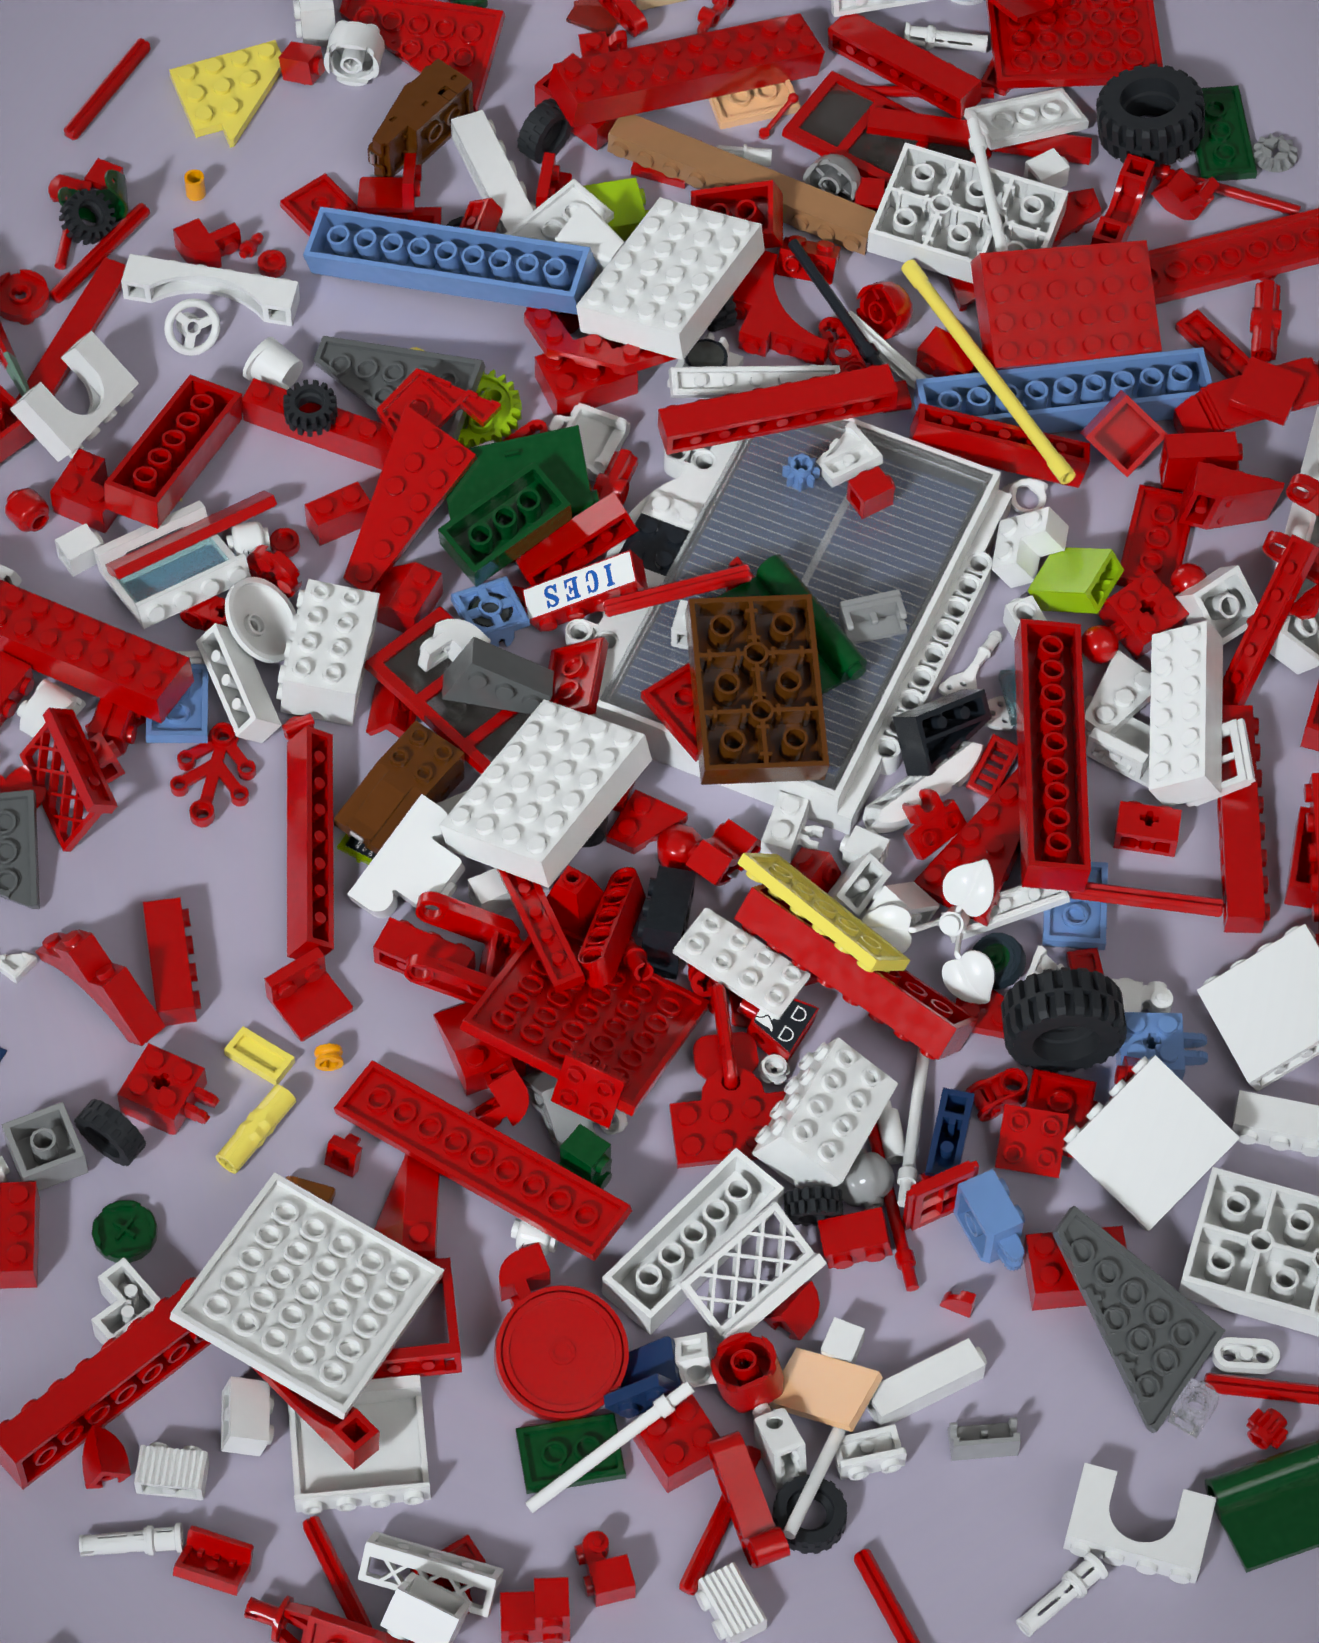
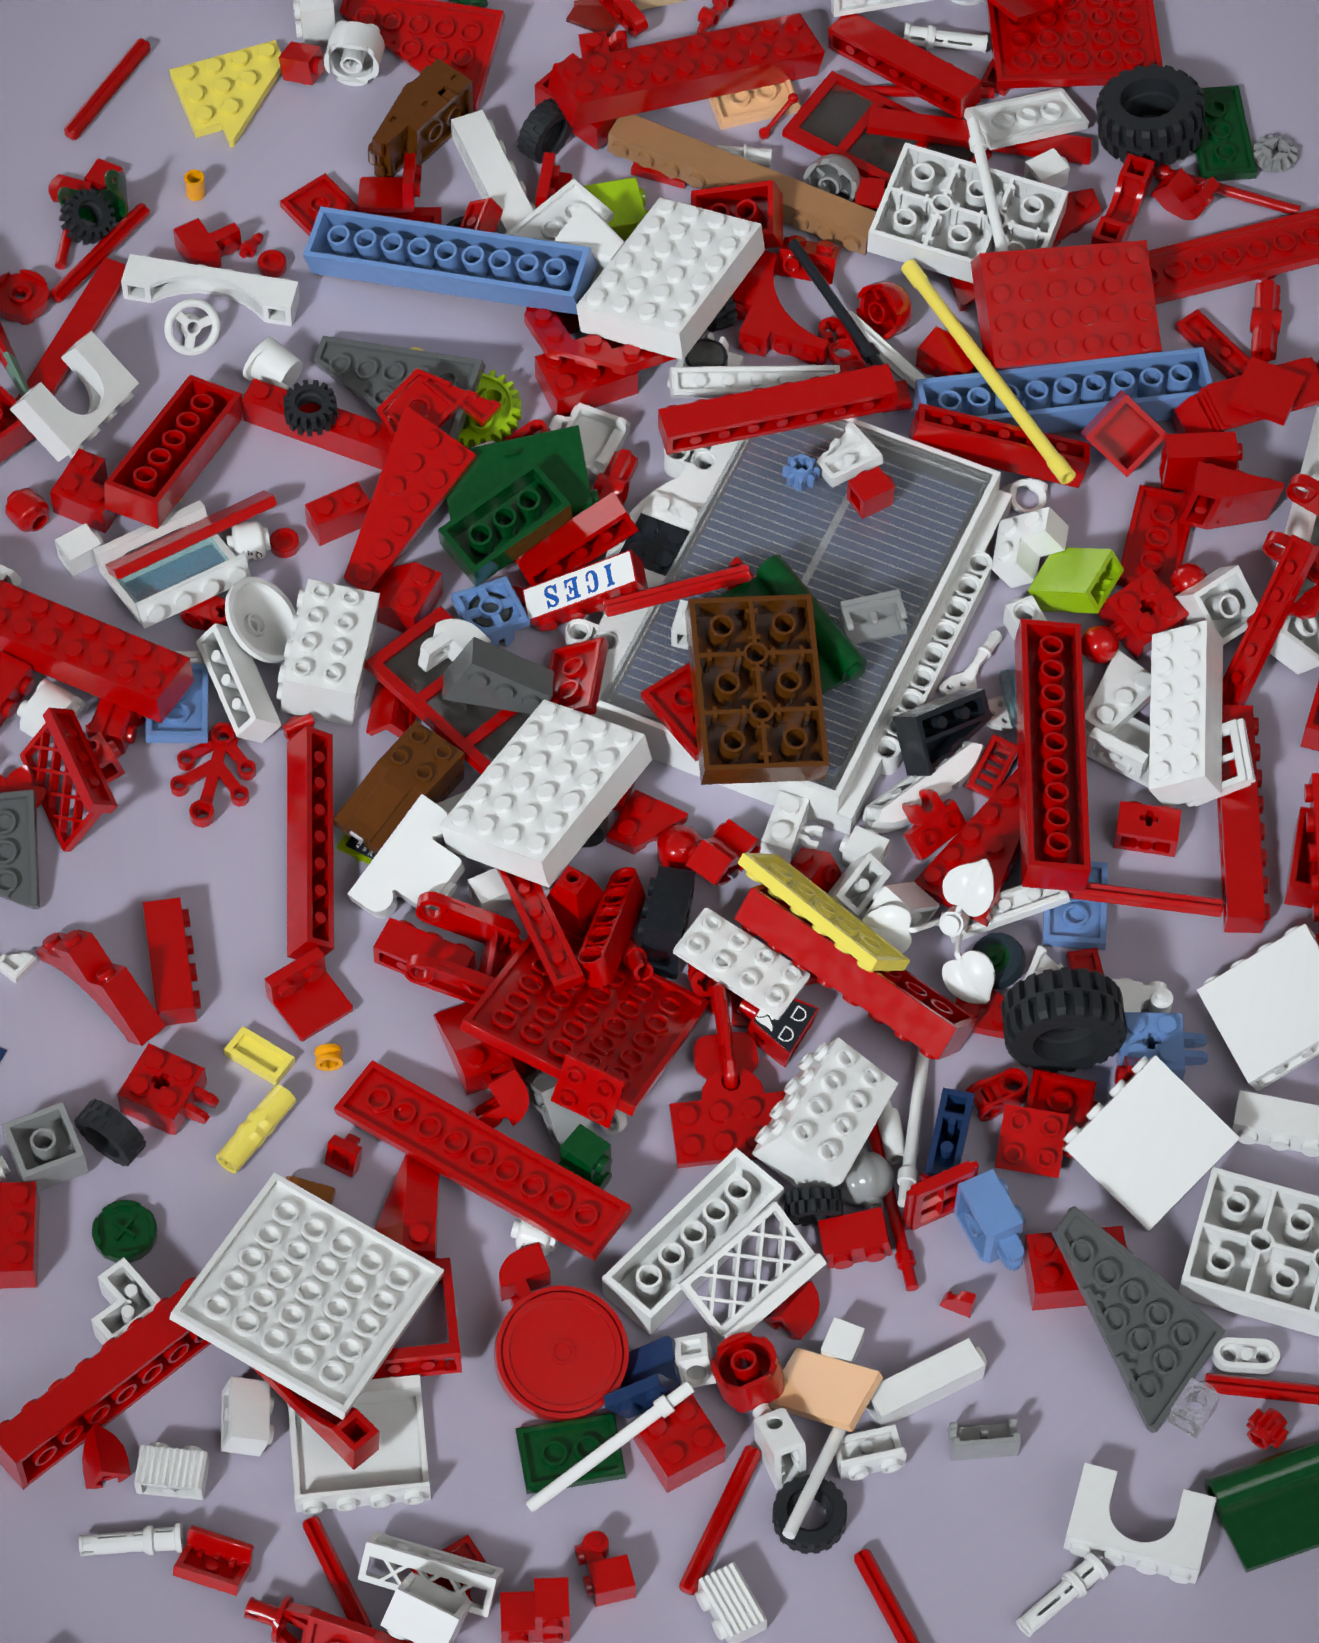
red plate [247,545,302,598] -> none
red beam [706,1431,791,1568] -> none
white plate [758,1054,790,1085] -> none

